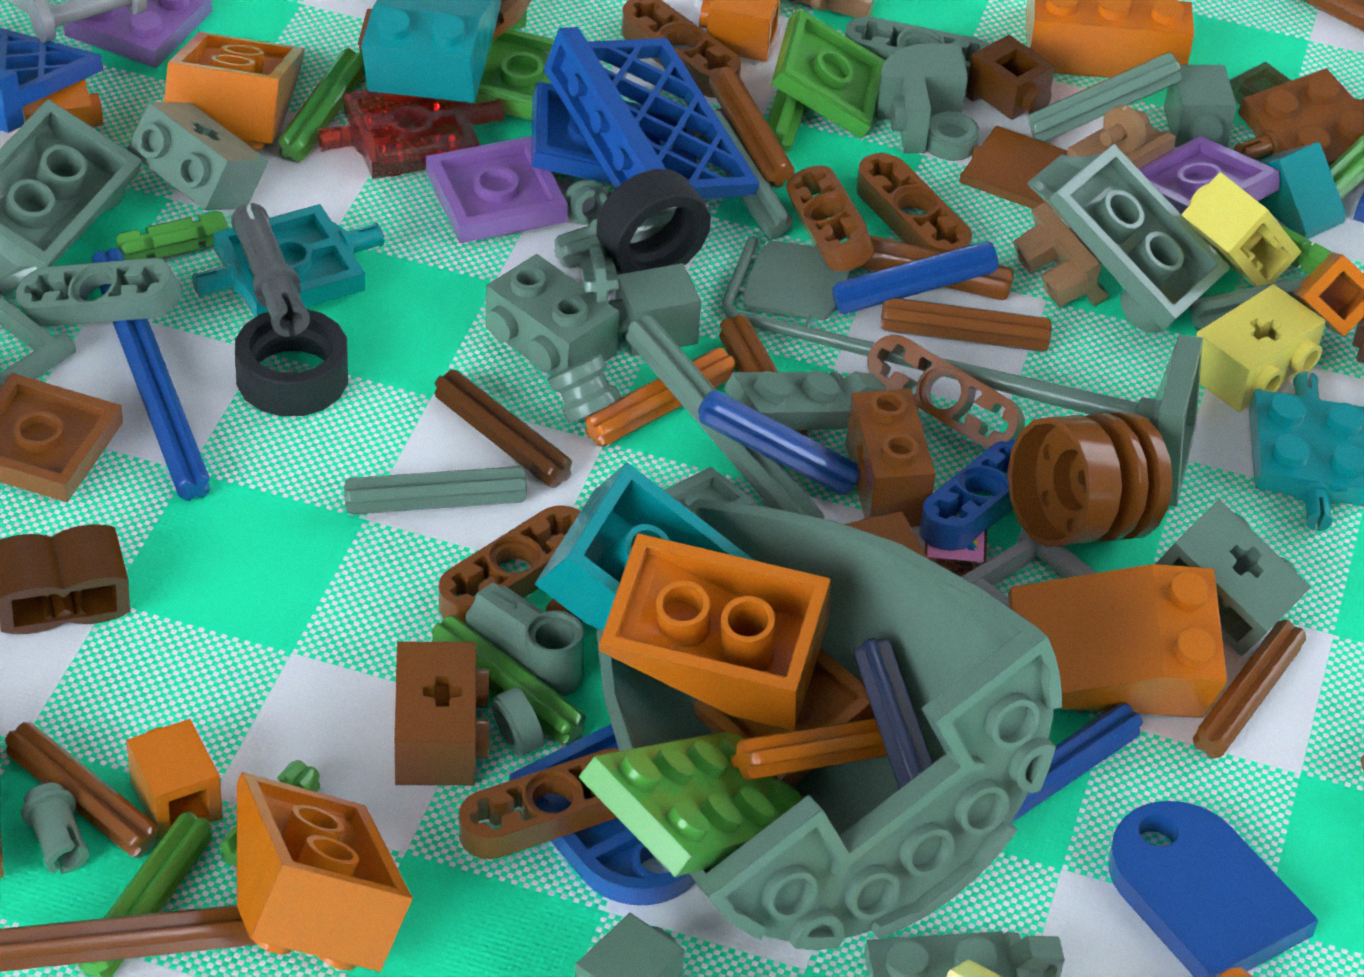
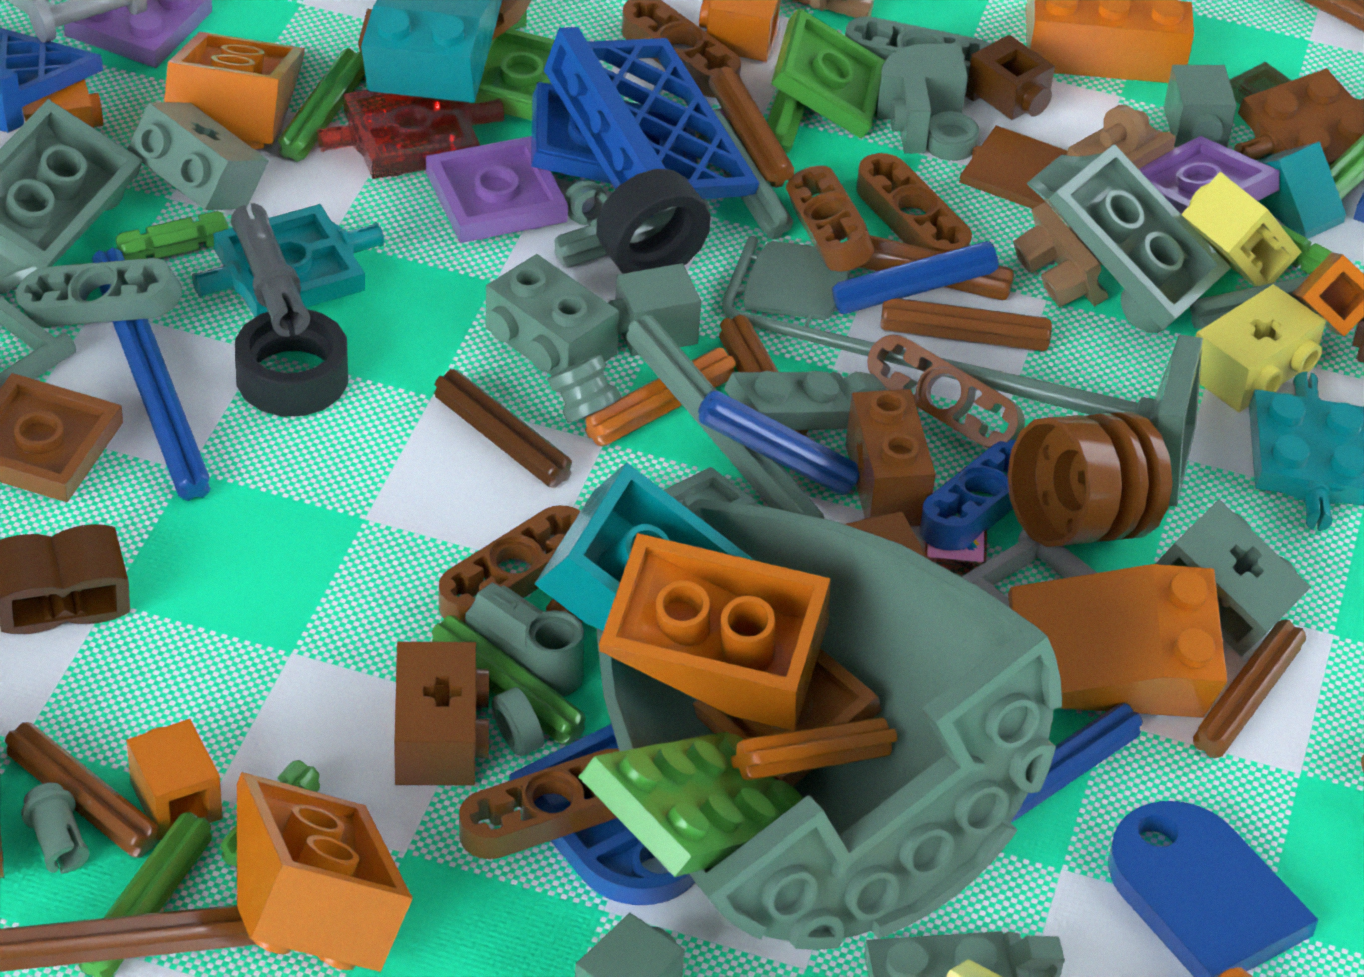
sand green axle [344,466,527,515] -> none
sand green axle [579,244,619,303] -> none
dark blue axle [854,638,933,789] -> none
sand green axle [1027,53,1183,142] -> none

